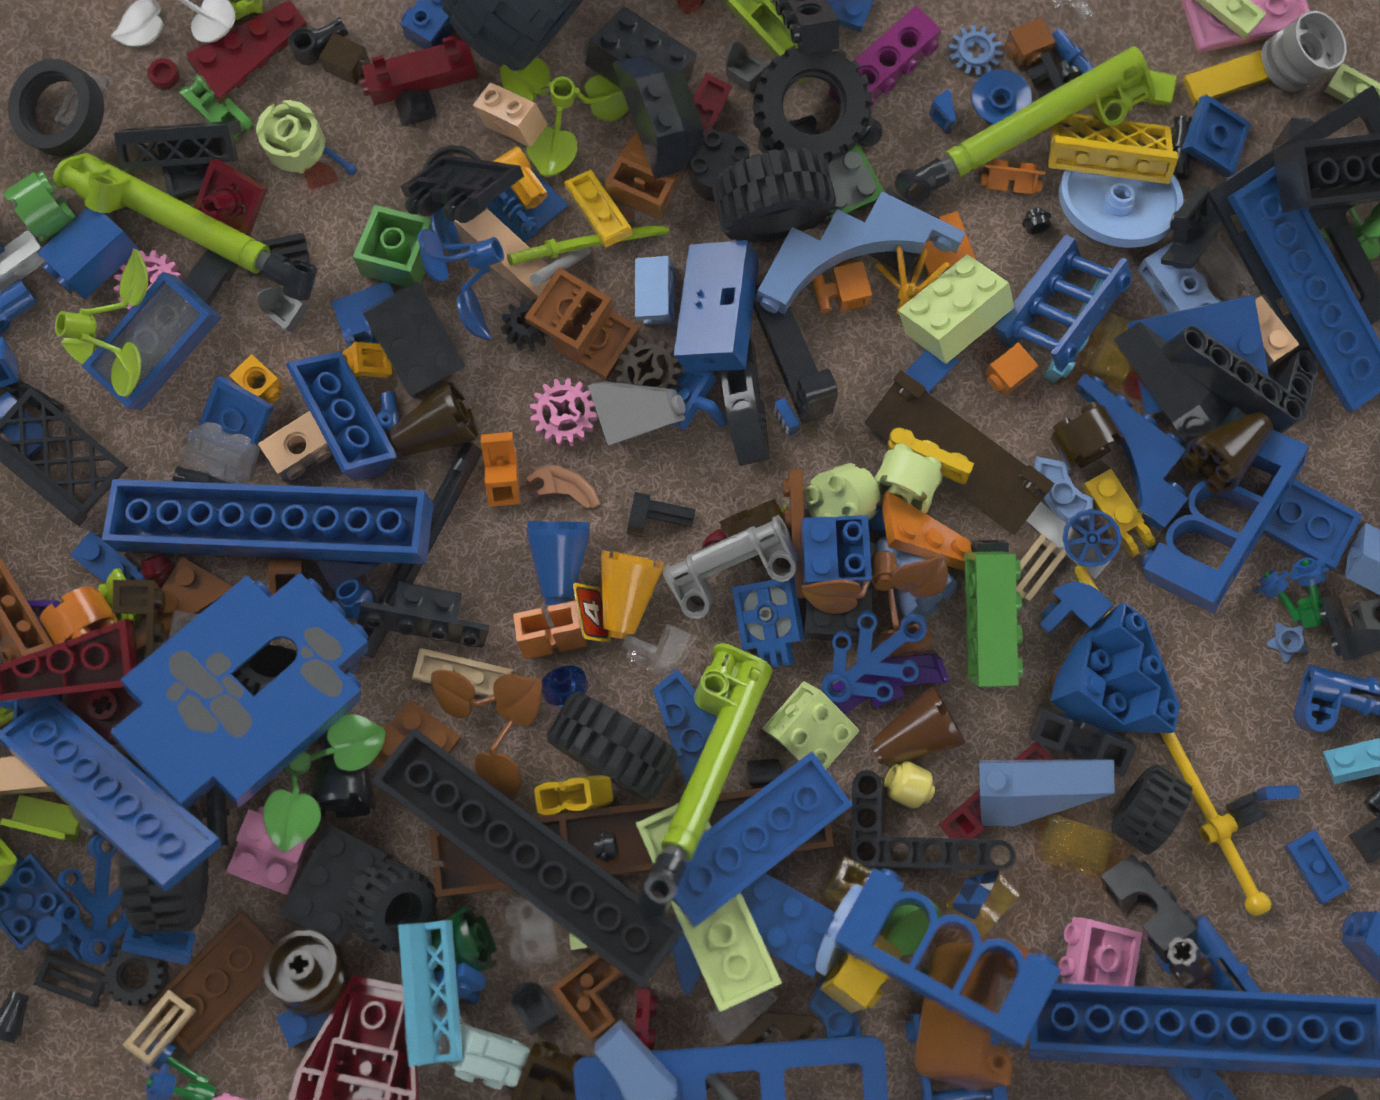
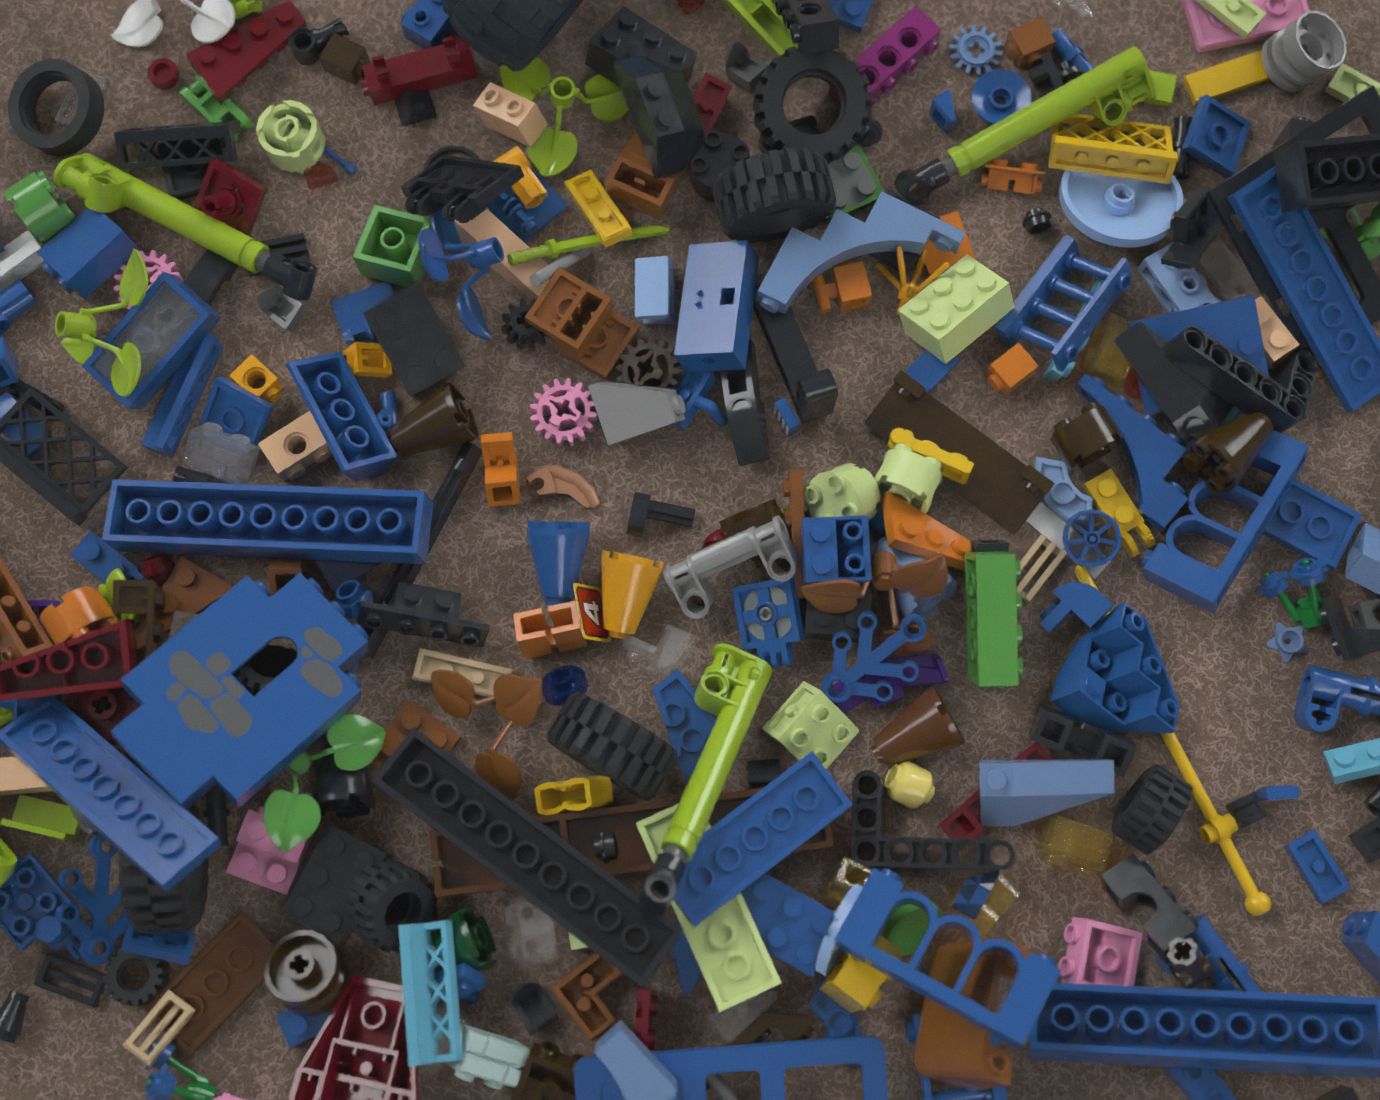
none -> blue fence [141,333,224,458]

